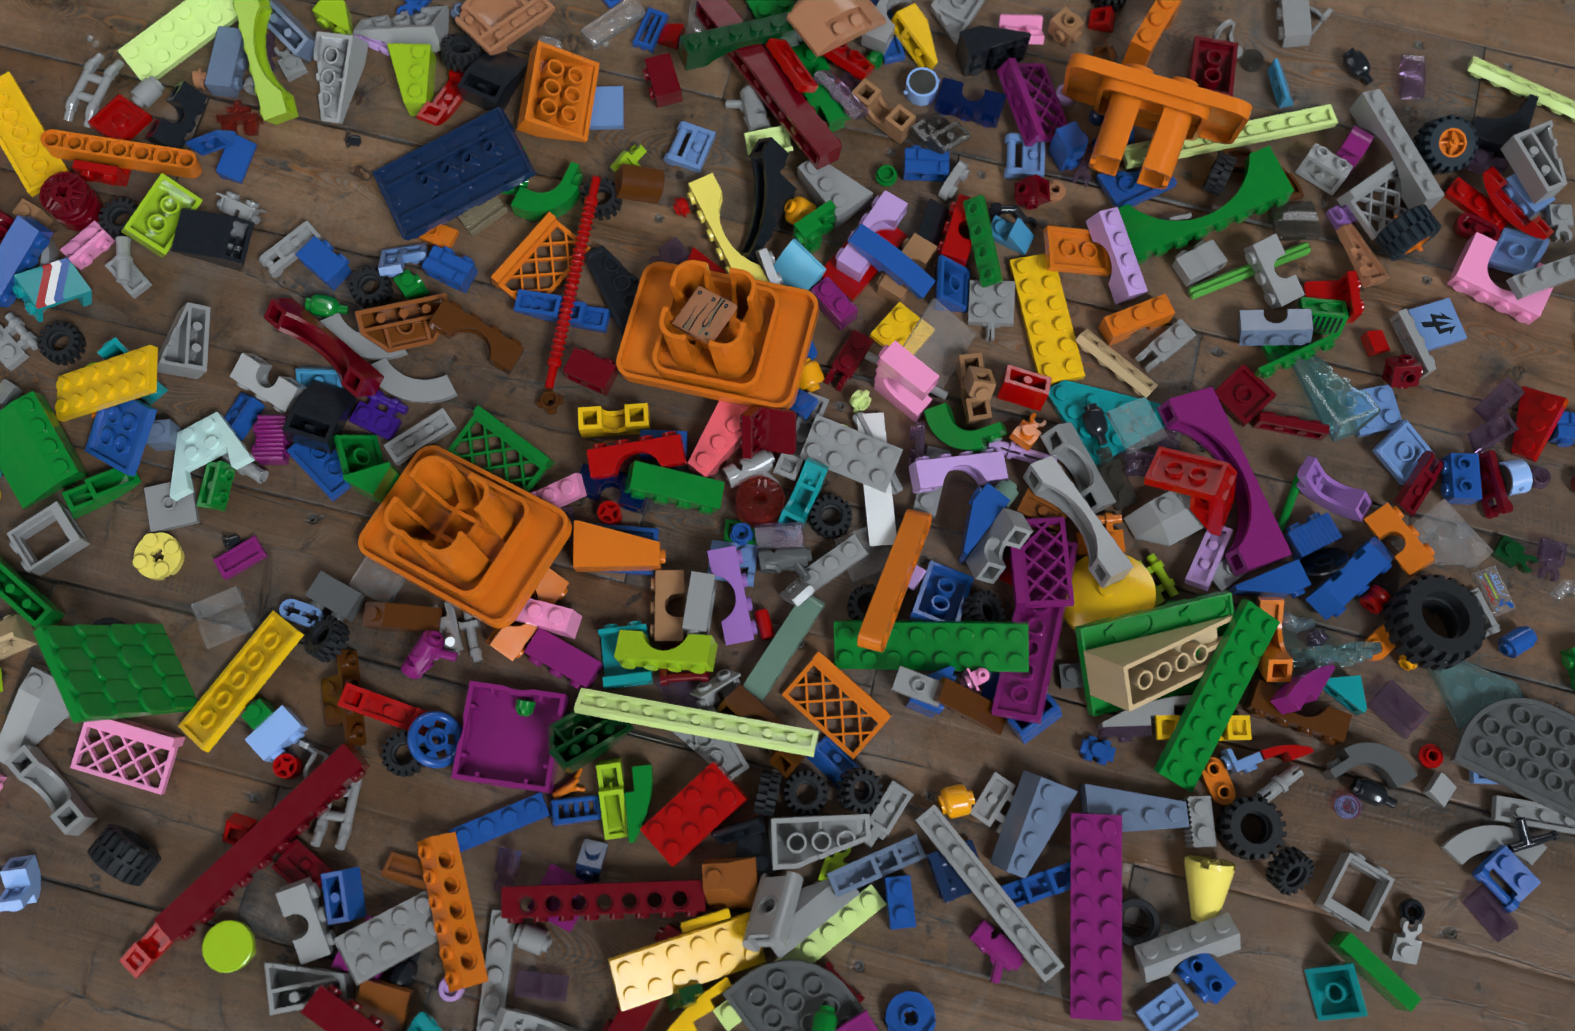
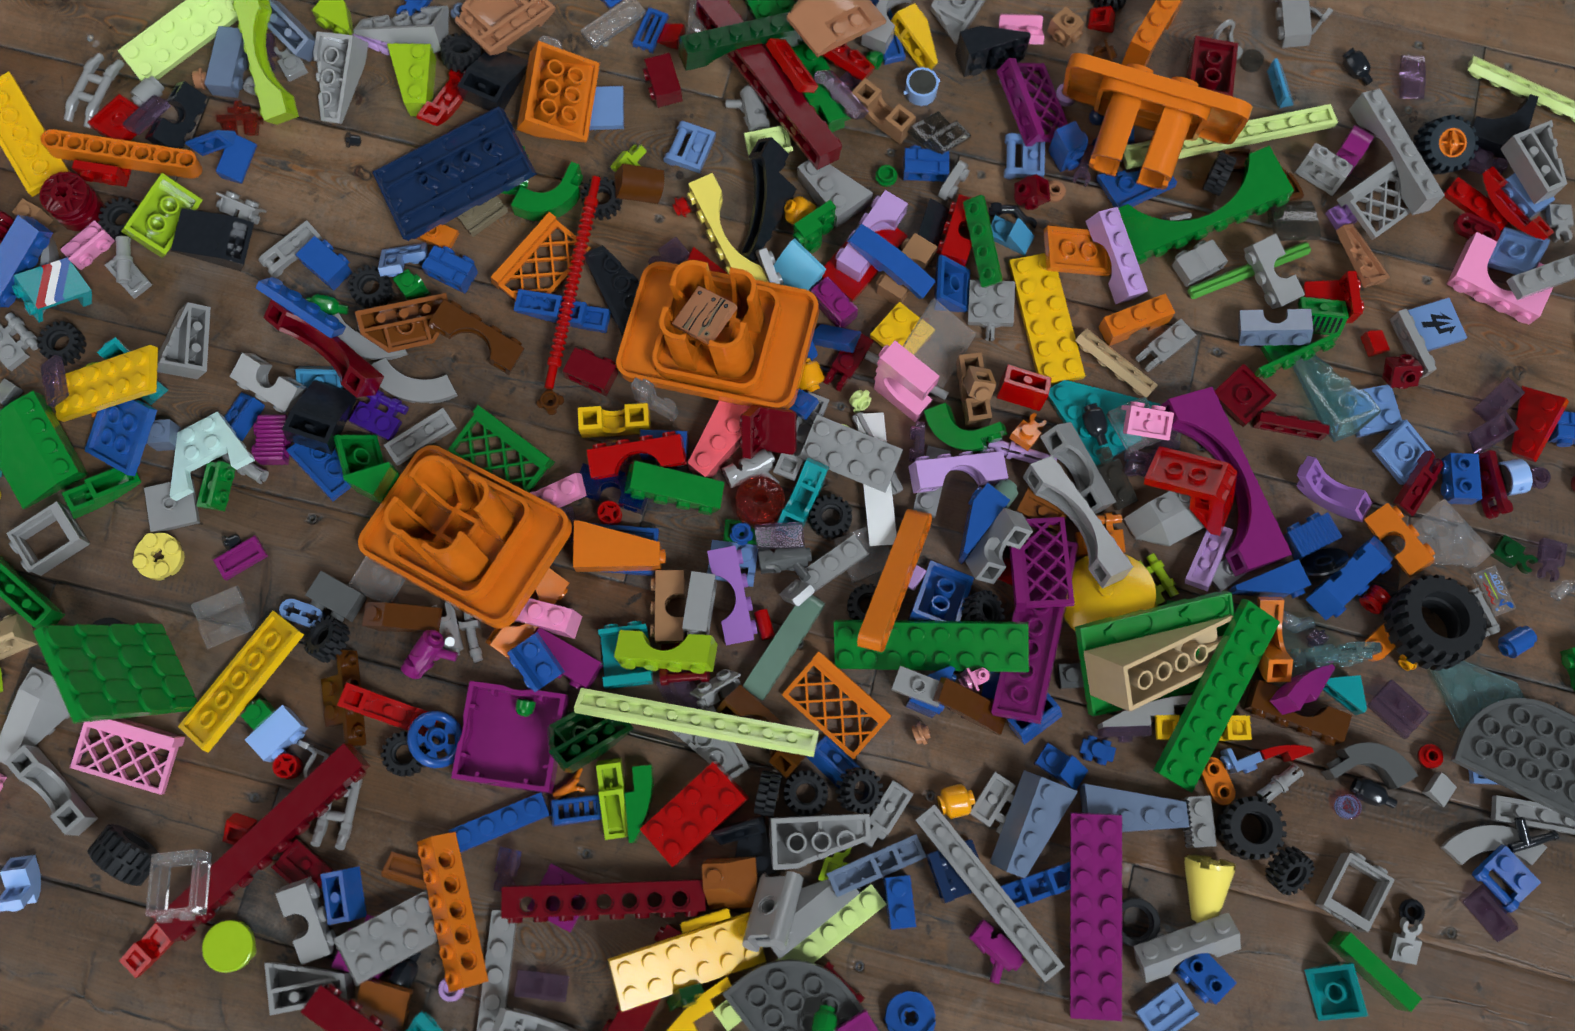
light grey brick [513,923,552,956] -> none
dark blue bracket [576,838,608,882] -> none
clear blue arch [934,77,1006,128] -> none
green bar [1277,472,1300,534] -> none
black wheel [1375,204,1442,261] -> none
none -> plate [40,355,69,407]
none -> clear purple plate [122,95,171,135]
none -> clear window [145,849,212,923]
none -> blue plate [256,277,346,338]
none -> blue bracket [507,632,565,692]
none -> clear plate [631,377,678,422]
none -> blue slope [812,324,861,353]
none -> nougat plate [912,721,931,745]
none -> blue slope [1034,743,1088,790]
none -> bright pink bracket [1121,401,1174,440]

